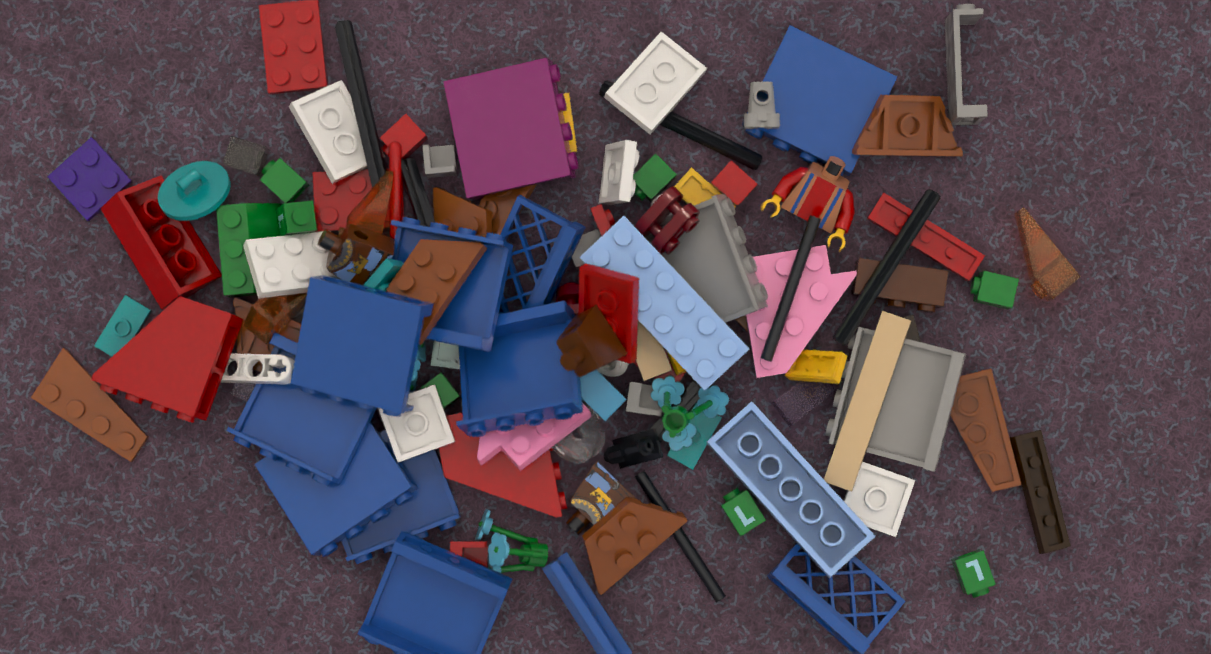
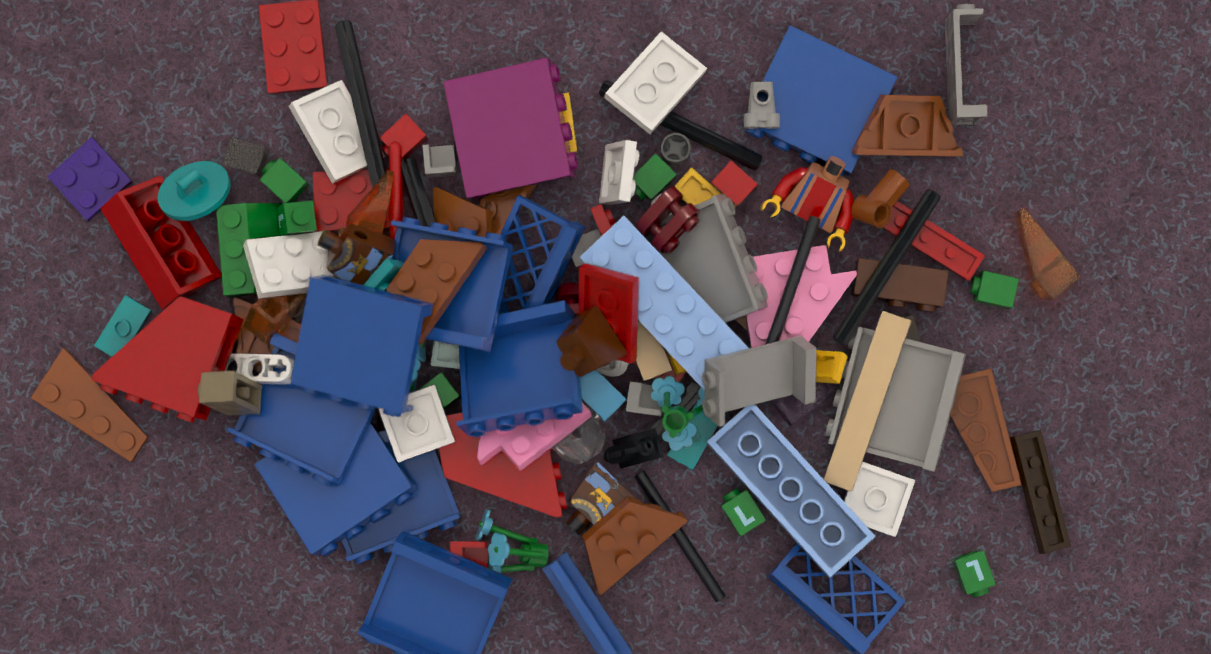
none -> dark tan brick [198,371,262,416]
none -> dark grey wheel [660,133,691,166]
none -> light grey panel [702,336,816,427]
none -> dark orange piece [852,169,910,228]

